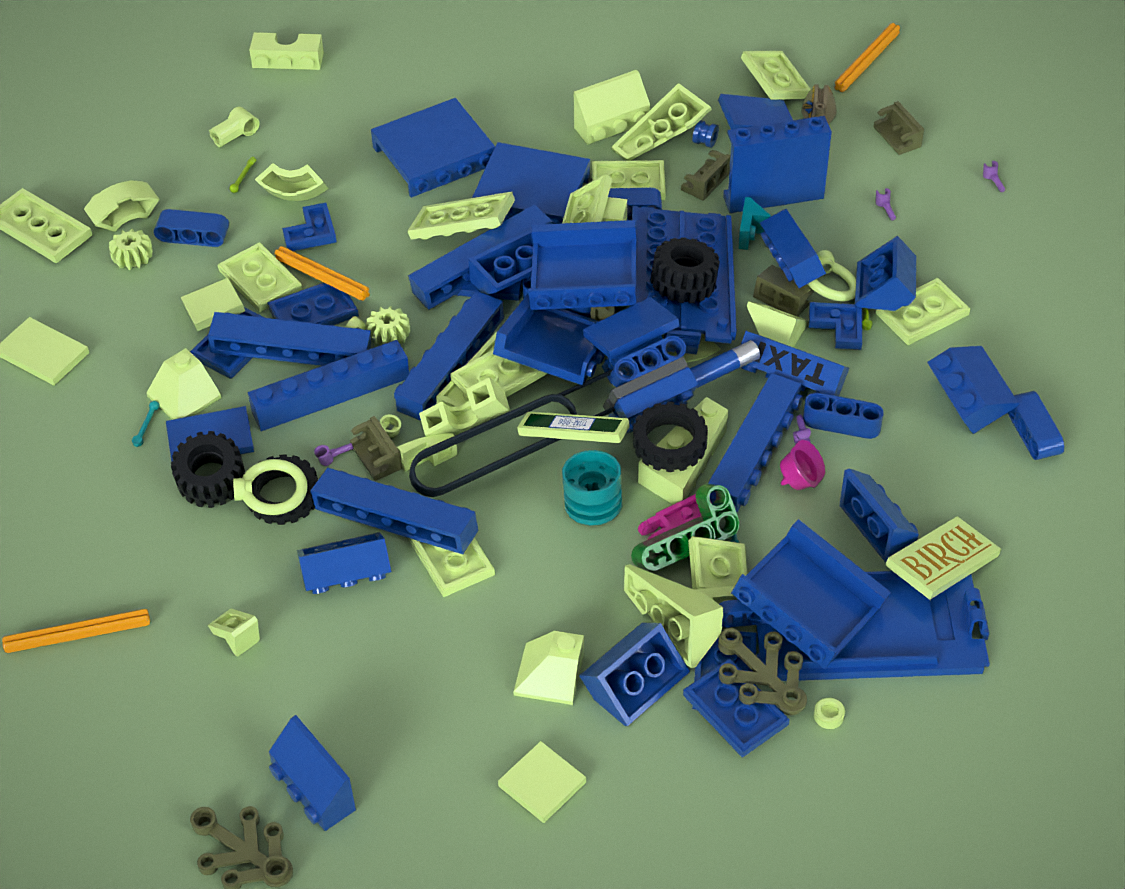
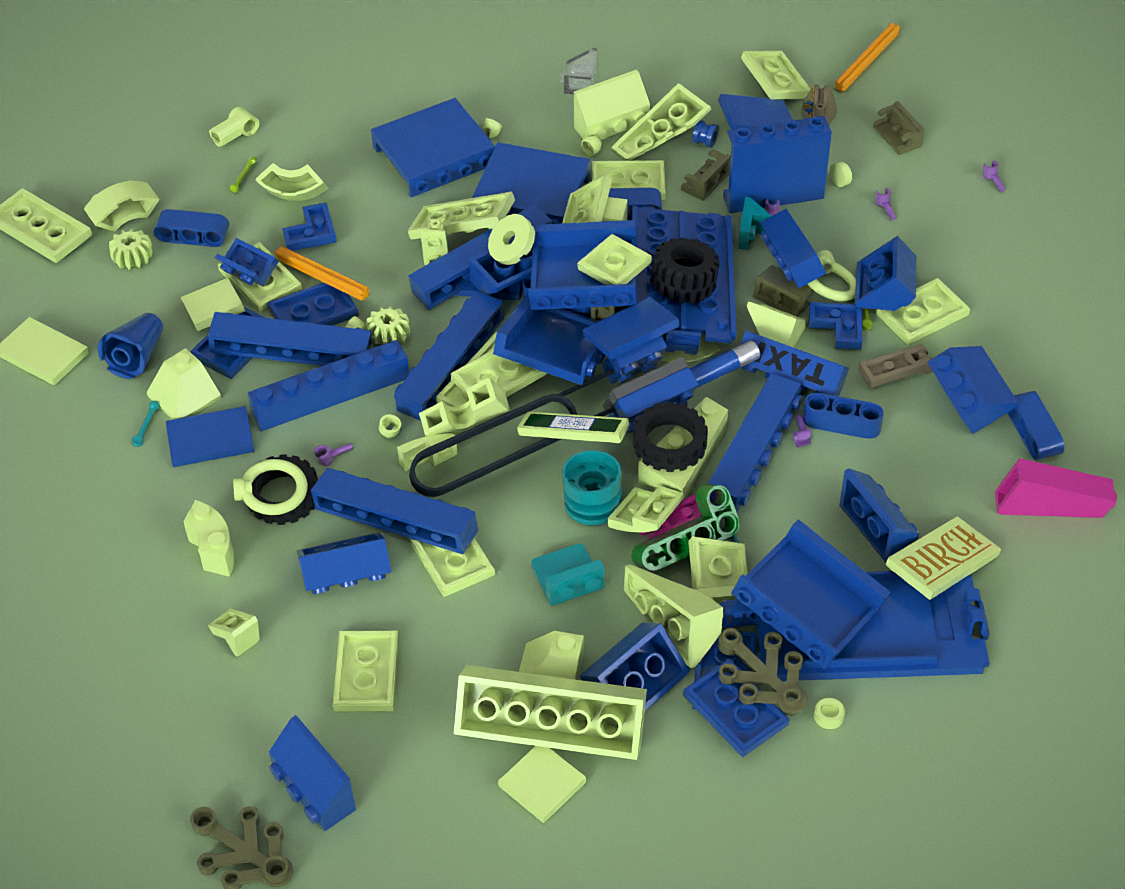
light orange axle [2,609,150,653] -> none
black tyre [171,431,245,508] -> none
yellowish green arch [249,32,324,70] -> none
olive hinge [350,416,402,481] -> none
blue beam [610,336,686,388] -> none
dark pink piece [780,440,825,490] -> none
none -> blue cone [97,313,163,379]
none -> yellowish green brick [183,500,234,577]
none -> blue bracket [215,238,279,286]
none -> yellowish green tile [332,630,399,712]
none -> yellowish green hinge [420,219,448,266]
none -> yellowish green brick [454,665,647,760]
none -> yellowish green hinge [482,118,502,138]
none -> yellowish green tile [488,214,535,265]
none -> teal bracket [531,544,605,606]
none -> clear slope [560,48,597,94]
none -> yellowish green tile [577,234,652,285]
none -> yellowish green hinge [581,135,602,157]
none -> yellowish green slope [608,486,684,532]
none -> medium lavender hand [765,199,780,216]
none -> yellowish green tile [830,162,852,188]
none -> dark tan plate [858,344,933,388]
none -> dark pink slope [995,458,1117,518]

